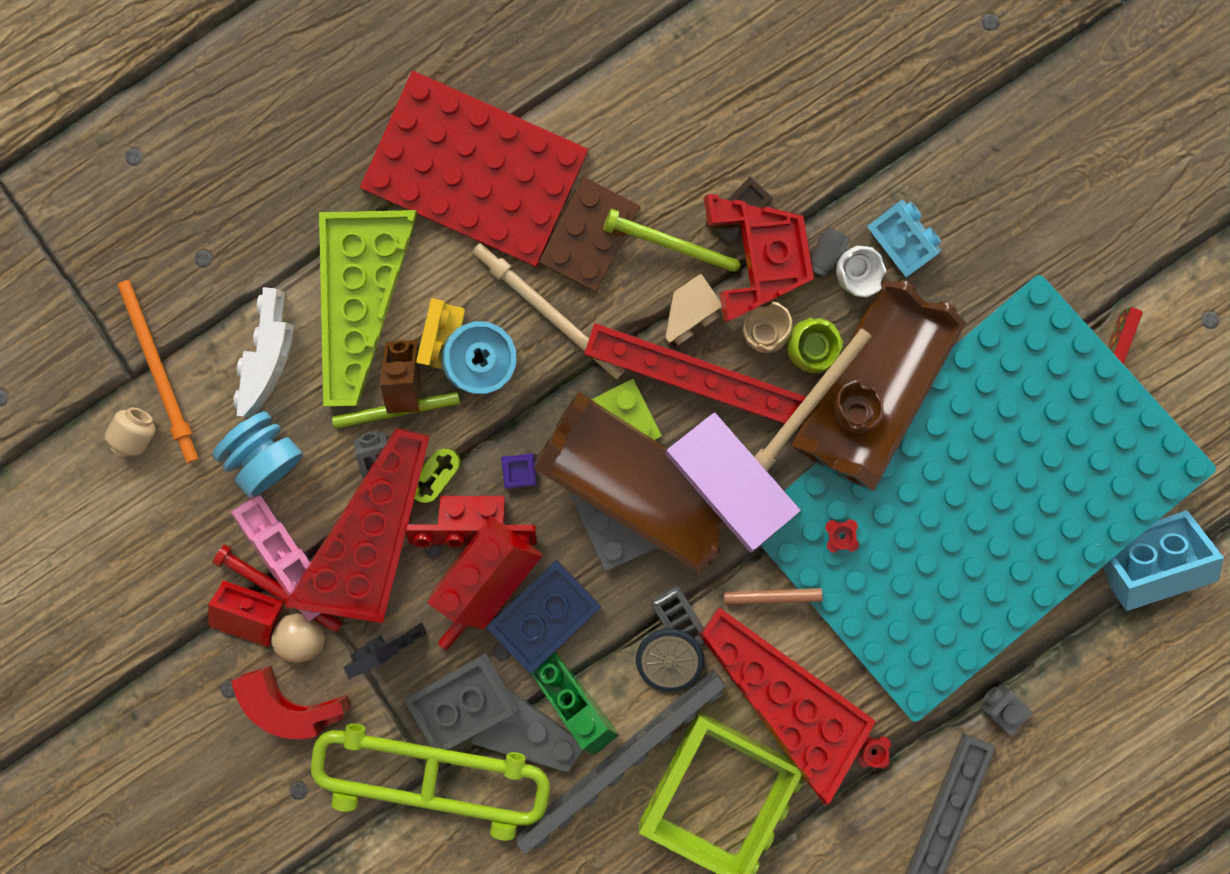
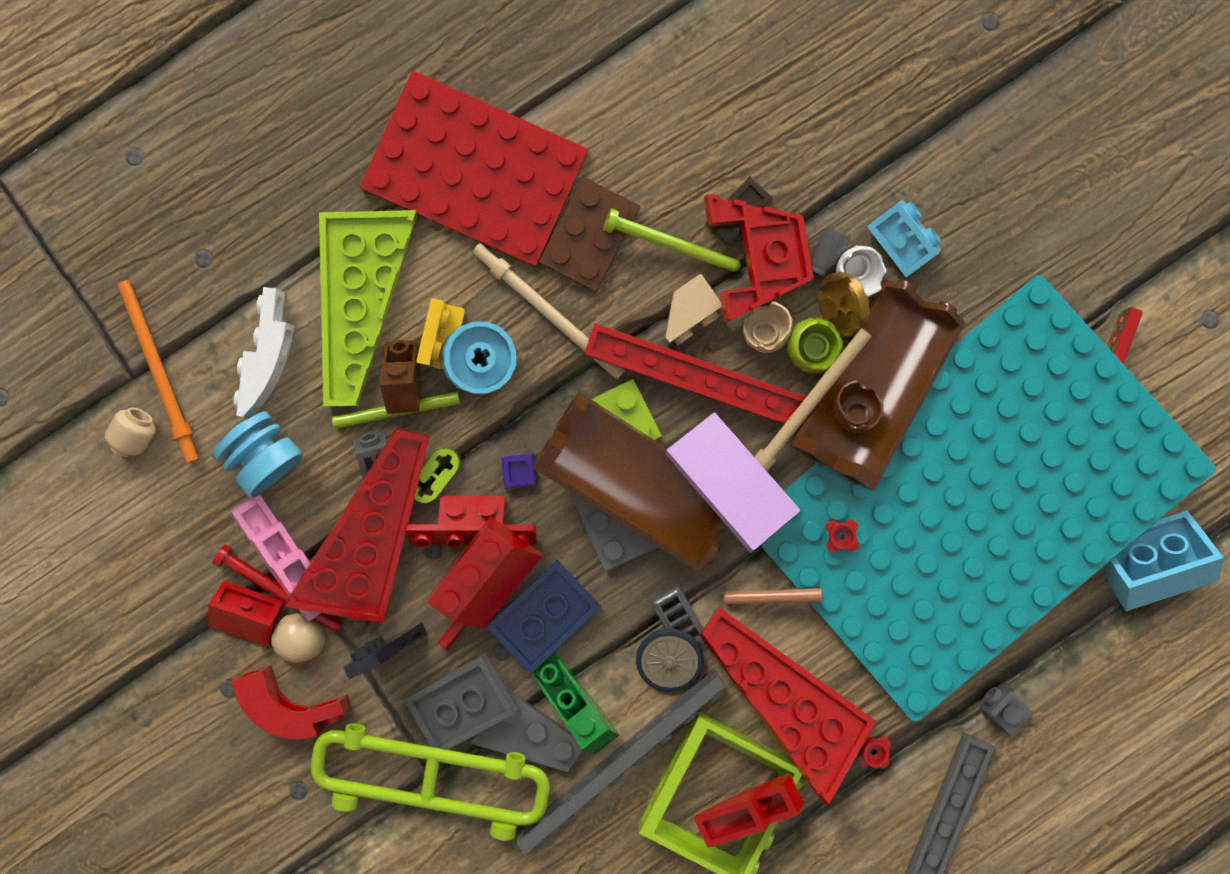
none -> red slope [694,774,804,848]
none -> pearl gold tile [818,272,870,337]

